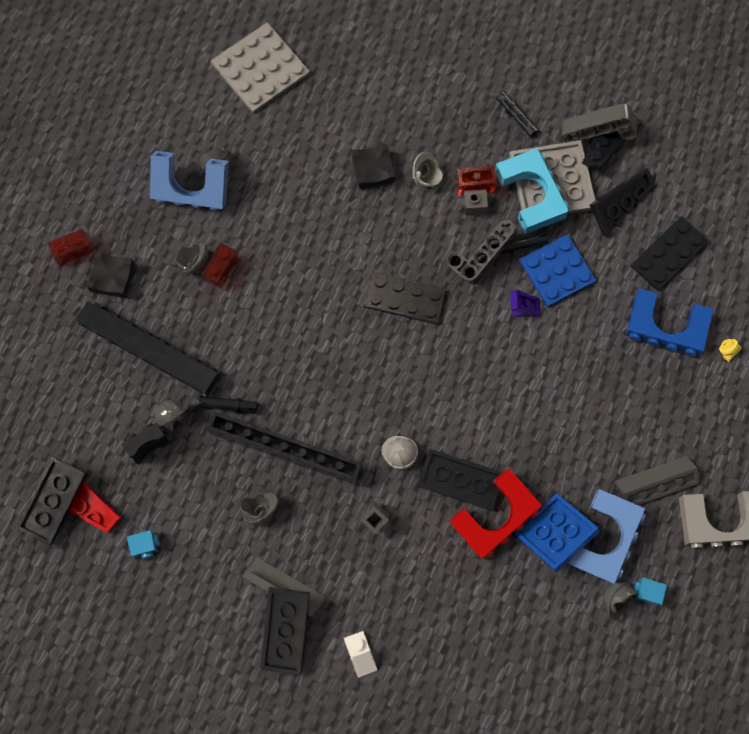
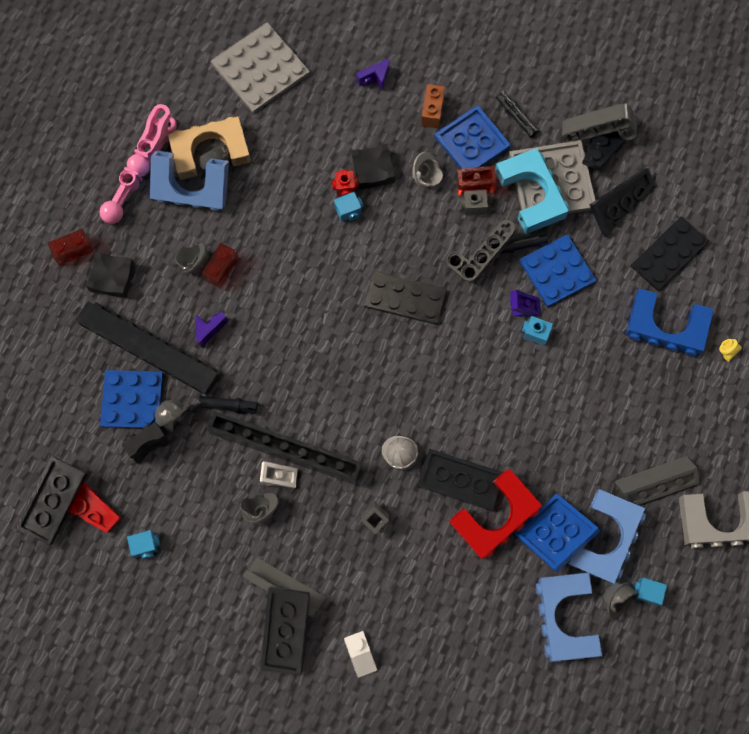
none -> bright pink piece [100,104,177,224]
none -> blue plate [100,370,163,429]
none -> tan arch [168,117,251,180]
none -> dark purple slope [196,312,228,348]
none -> white slope [260,462,298,488]
none -> red brick [332,170,359,198]
none -> dark azure brick [334,192,364,222]
none -> dark purple slope [356,59,390,91]
none -> dark orange brick [421,84,445,128]
none -> blue plate [434,105,511,177]
none -> dark azure brick [522,316,553,346]
none -> medium blue arch [536,573,602,662]

